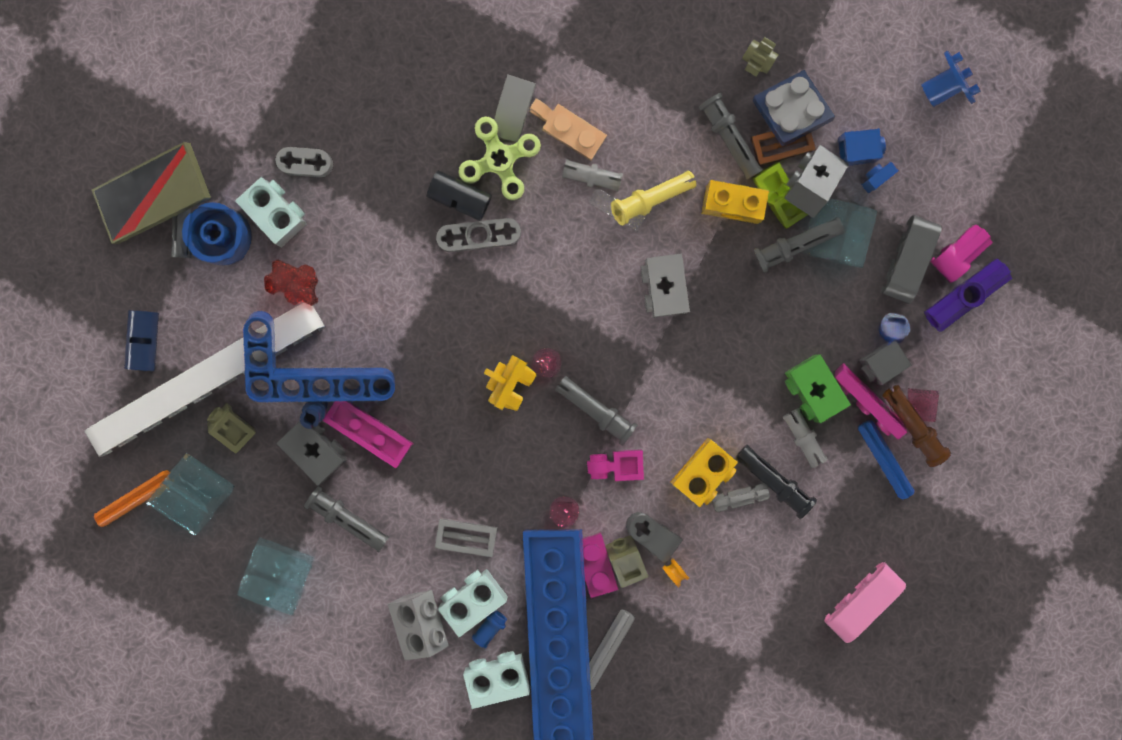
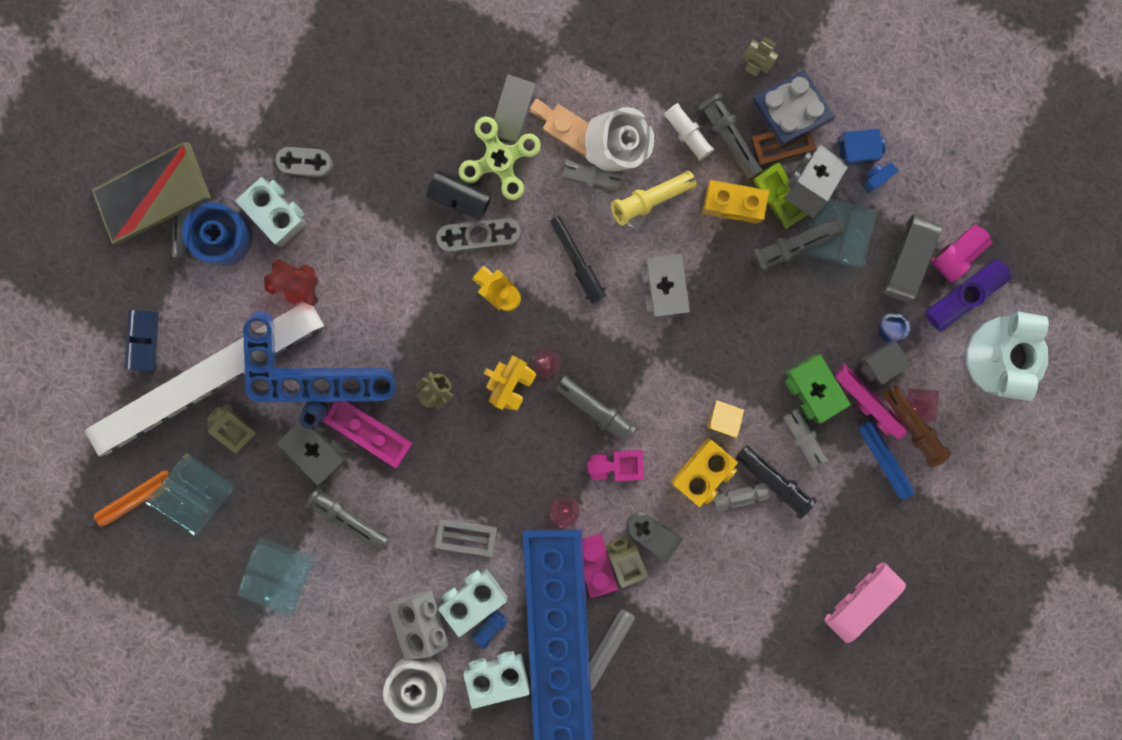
light orange bush [662,558,690,588] -> none
blue piece [921,51,981,107] -> none
none -> white brick [383,657,446,723]
none -> olive gear [415,372,453,410]
none -> yellow hips [472,266,521,312]
none -> black pin [550,215,607,304]
none -> white brick [585,107,654,172]
none -> white pin [664,103,714,161]
none -> yellow slope [707,400,744,438]
none -> light aqua piece [966,311,1049,402]

